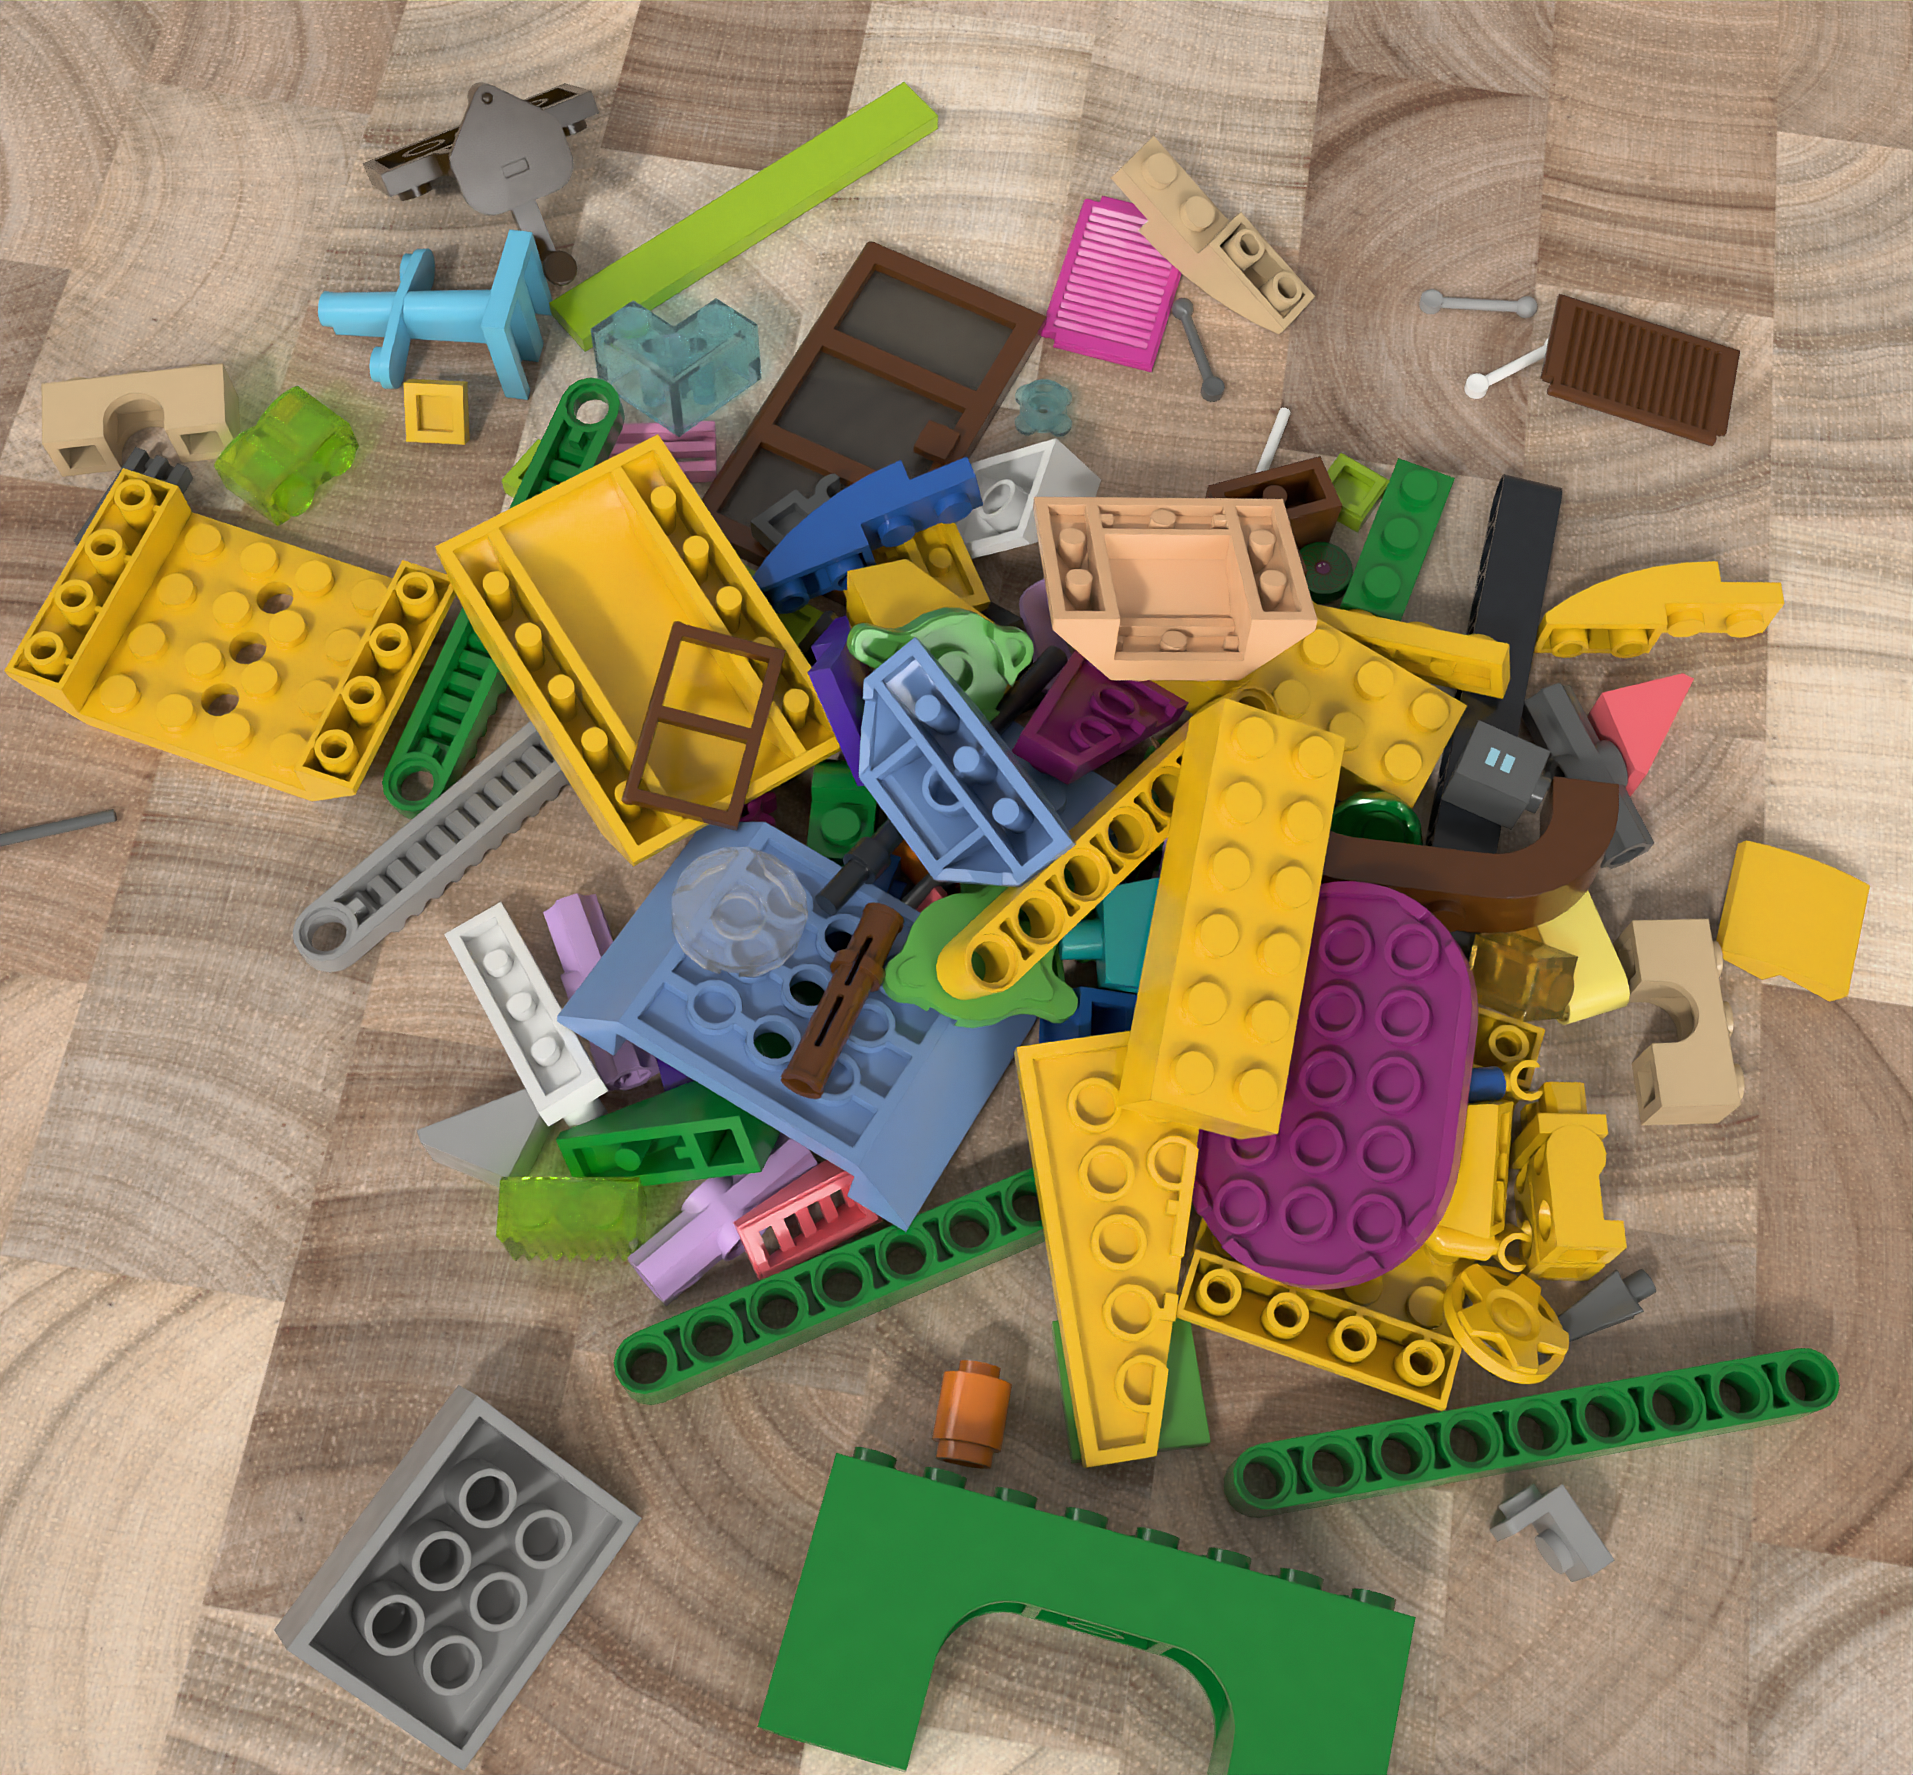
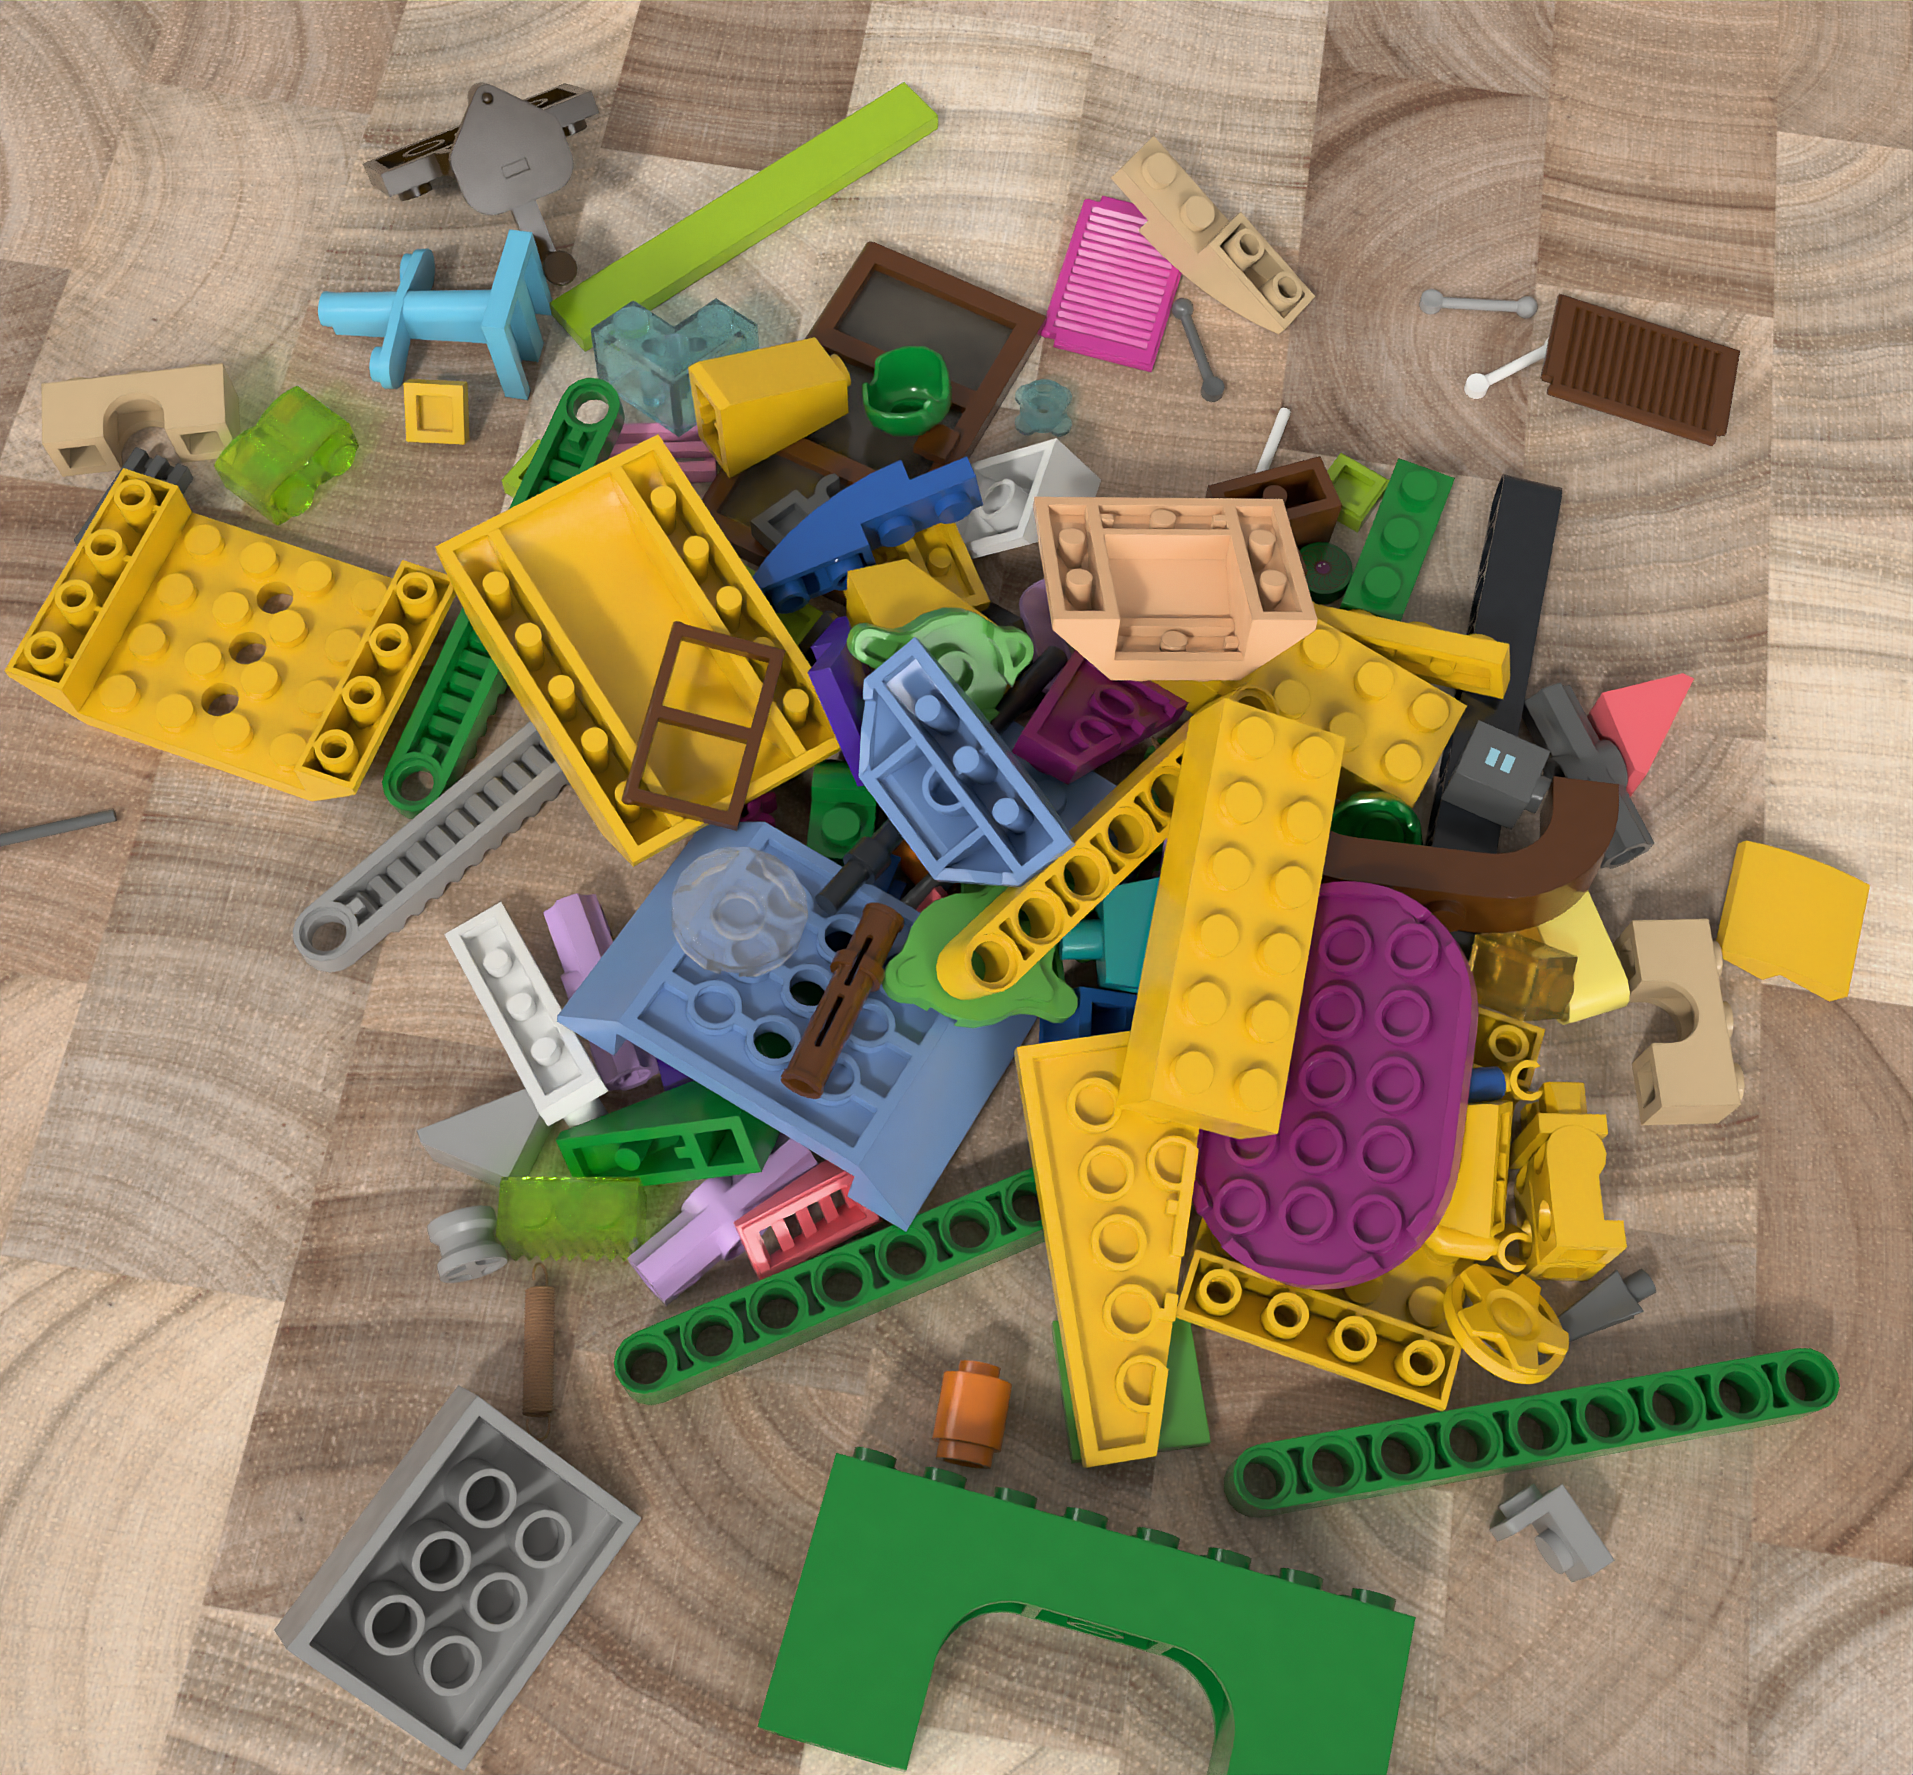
yellow slope [1533,561,1785,658] -> none
none -> light grey wheel [427,1205,508,1283]
none -> medium nougat piece [522,1262,556,1442]
none -> yellow slope [688,337,851,478]
none -> green hair [862,346,952,437]

